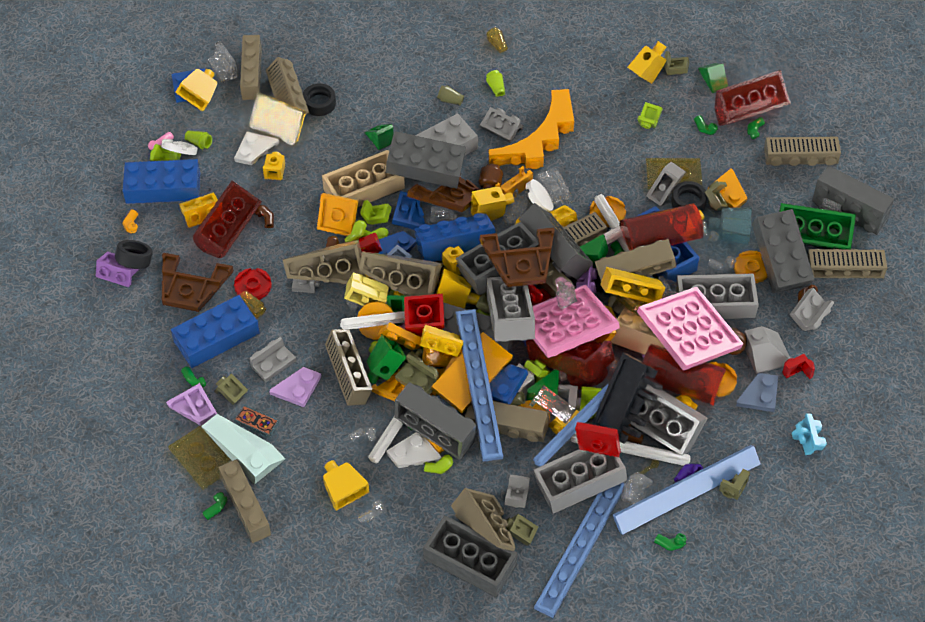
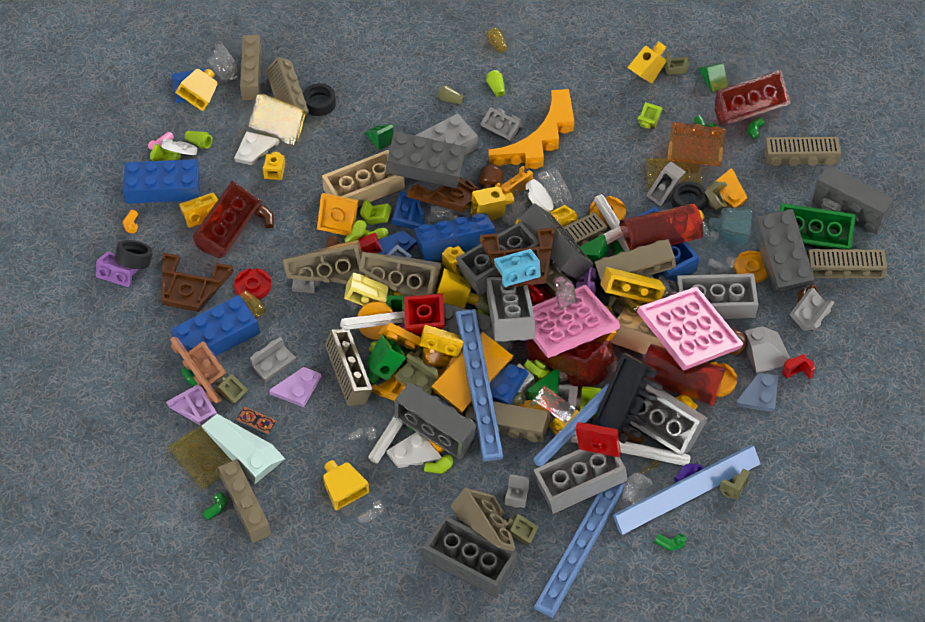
medium azure hips [792,413,827,455] -> none
none -> nougat bracket [170,337,227,403]
none -> medium azure bracket [494,249,541,287]
none -> clear orange slope [667,122,726,166]

